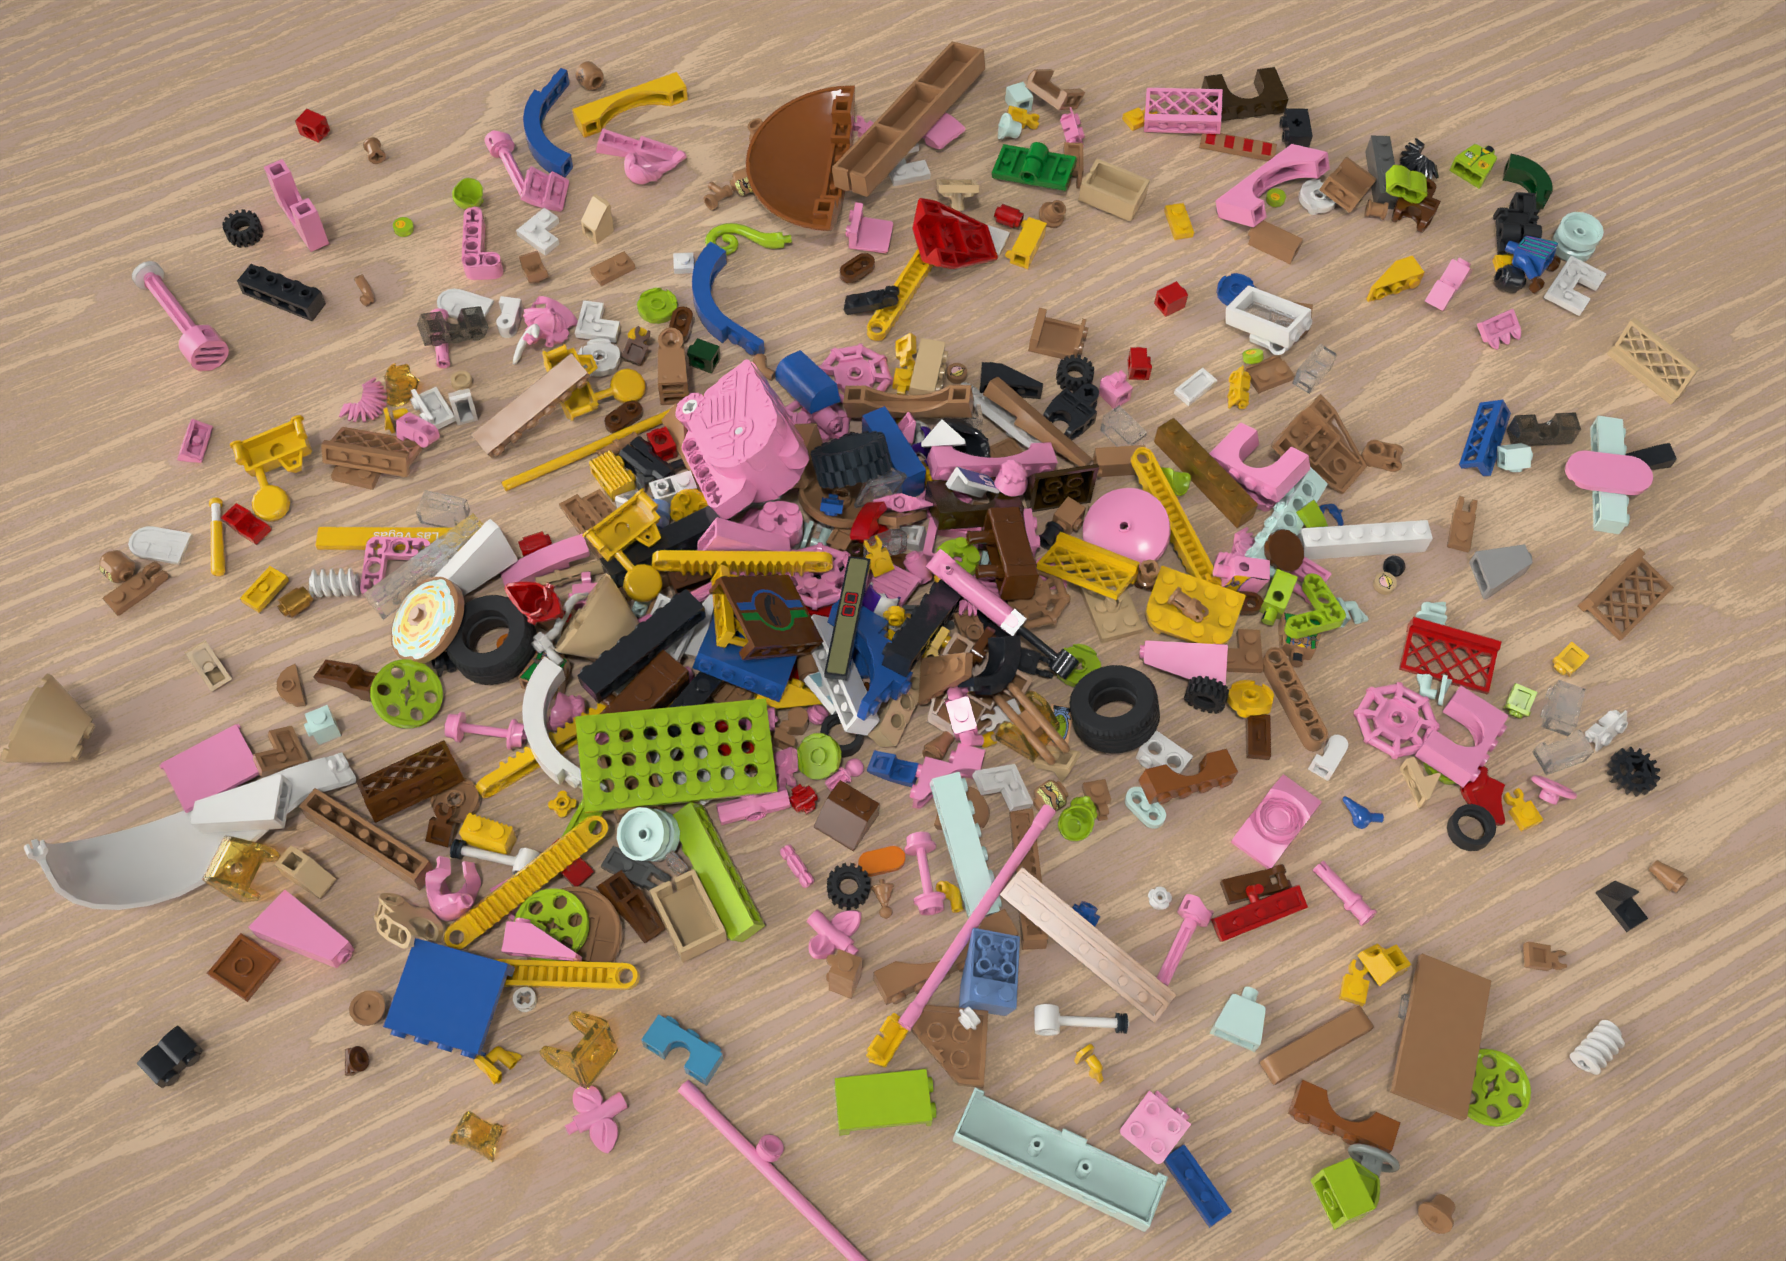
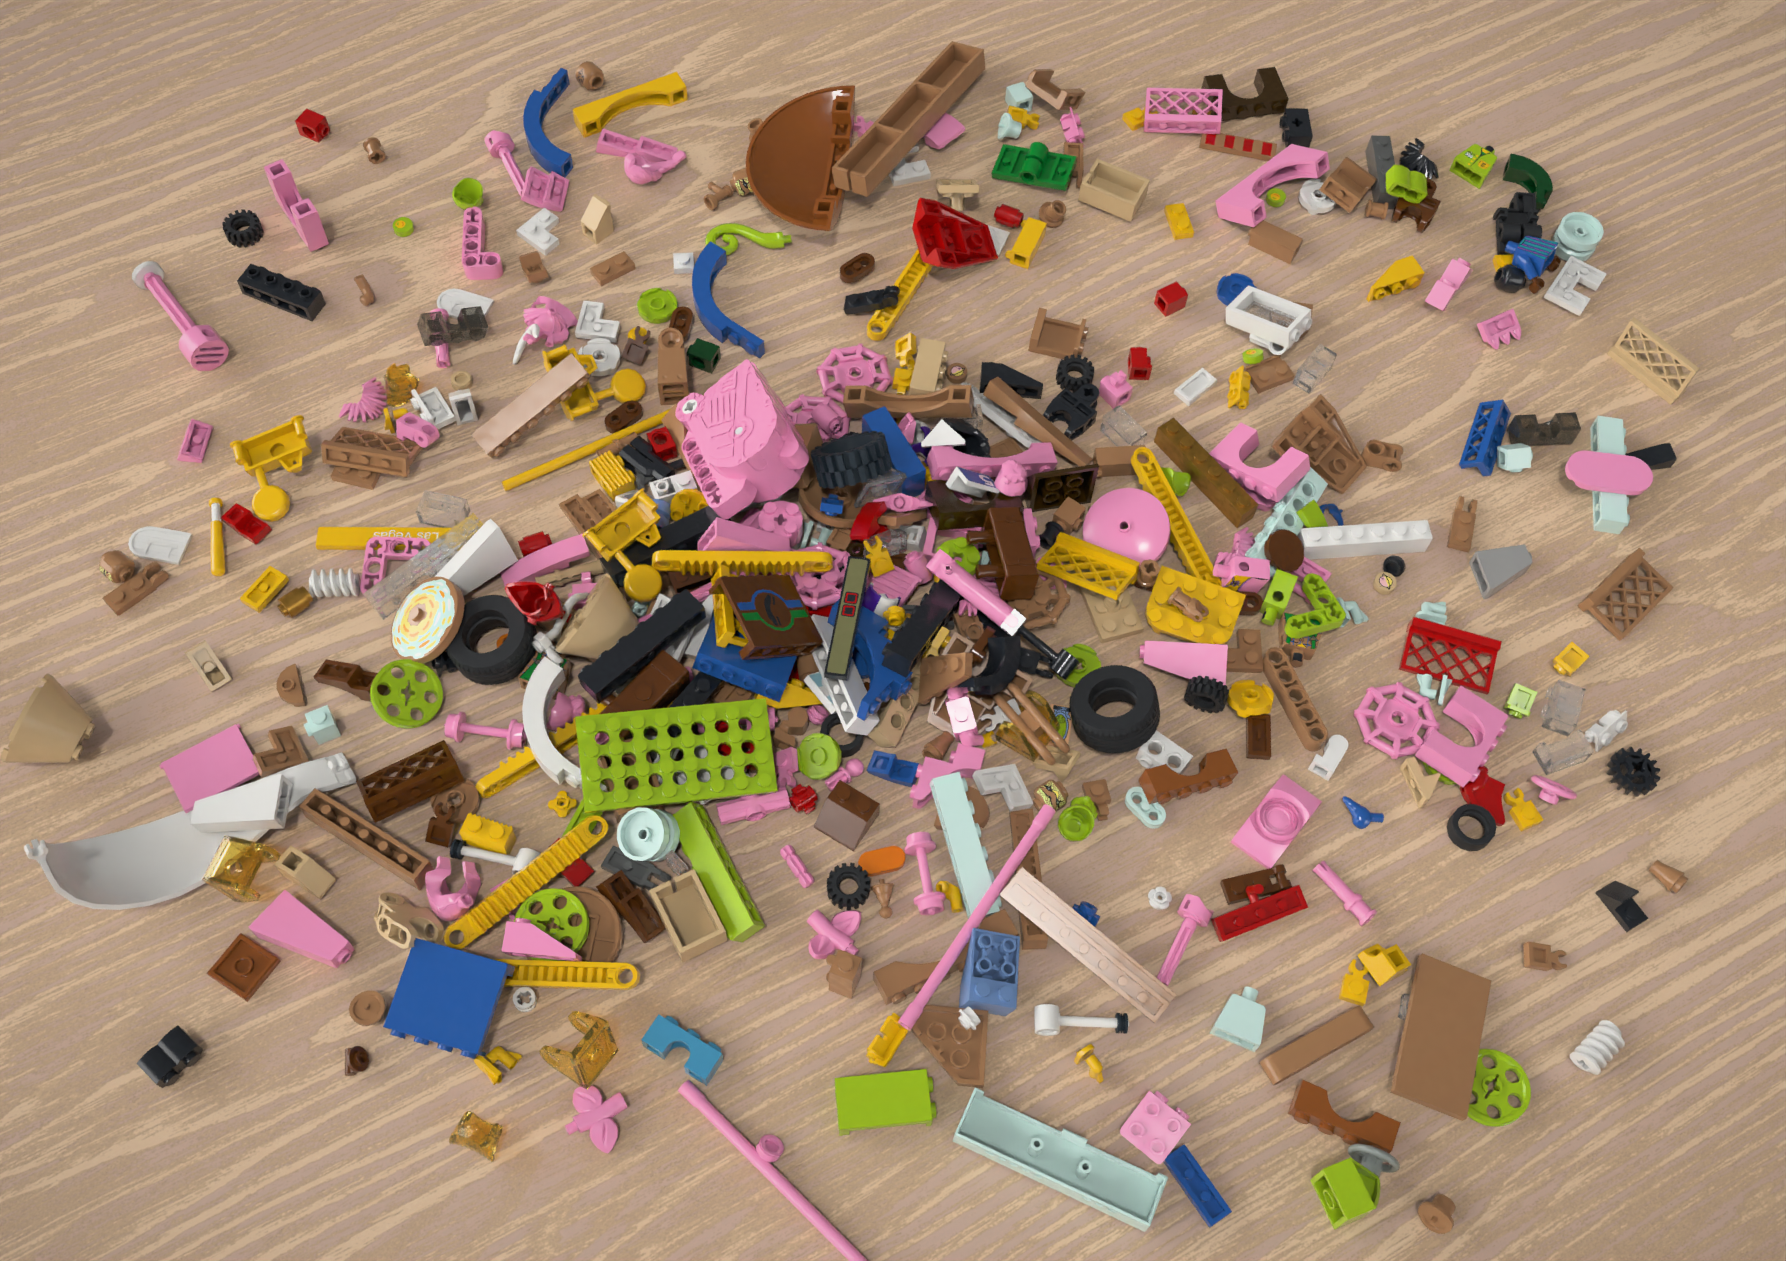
white leg [496,296,524,338] -> none
medium nougat arm [753,354,776,381] -> none
blue brick [775,350,840,414] -> none
bright pink bracket [846,202,893,253] -> none

